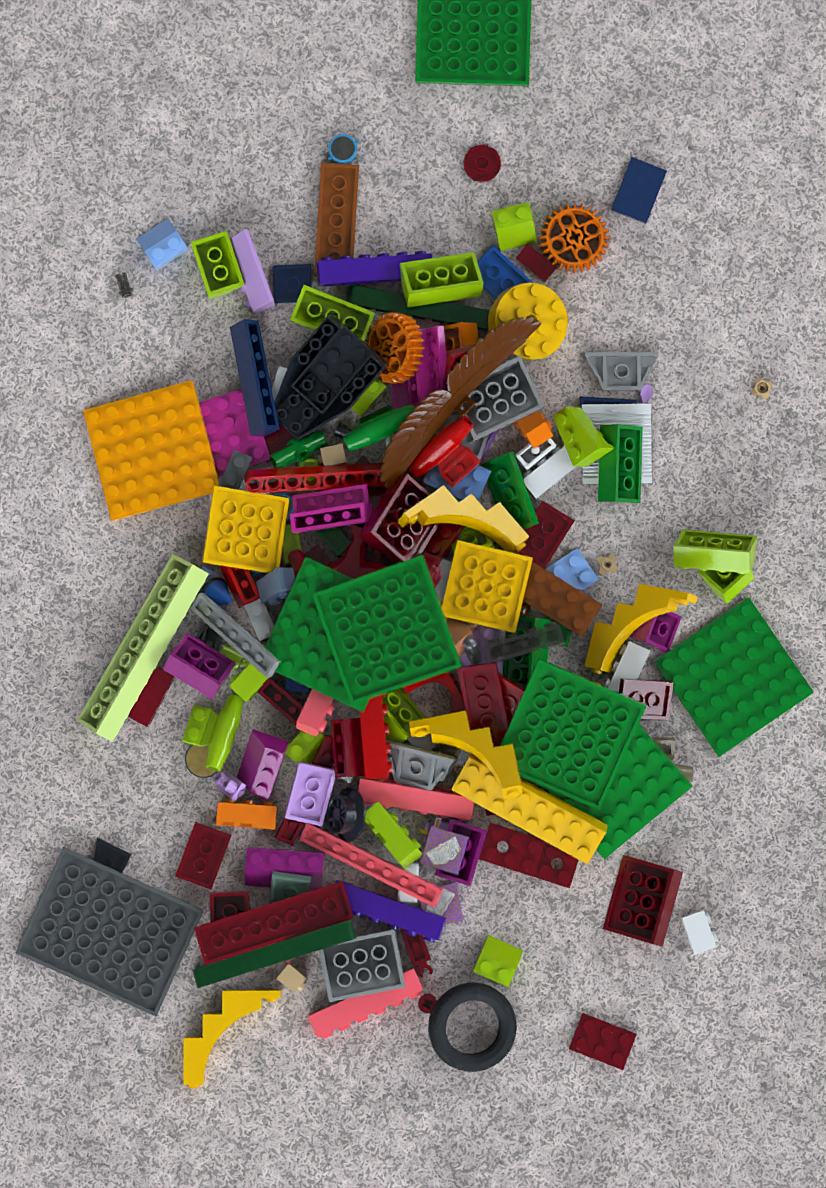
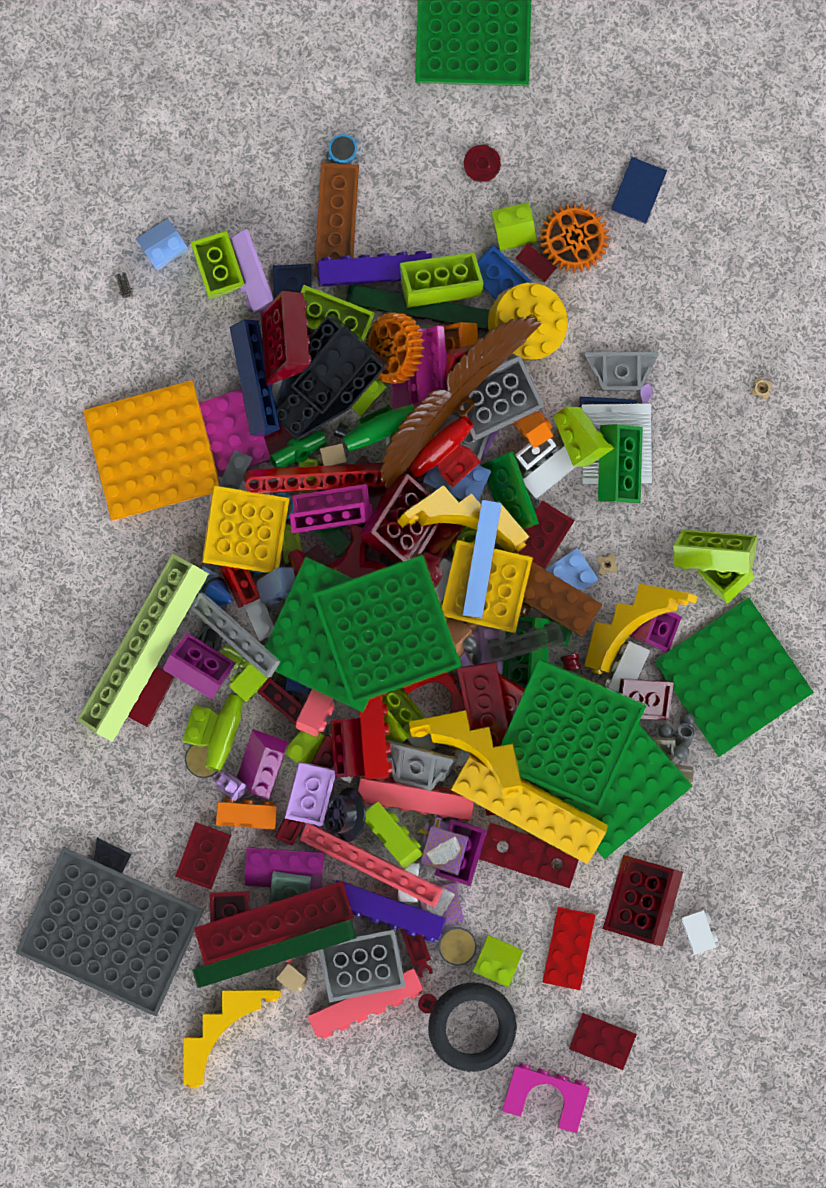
none -> dark red slope [261,291,311,385]
none -> pearl gold tile [438,927,477,966]
none -> light blue tile [463,500,502,618]
none -> dark pink arch [502,1063,590,1133]
none -> red plate [542,907,596,991]
none -> dark red wheel [560,653,582,671]
none -> dark grey piece [658,713,695,759]

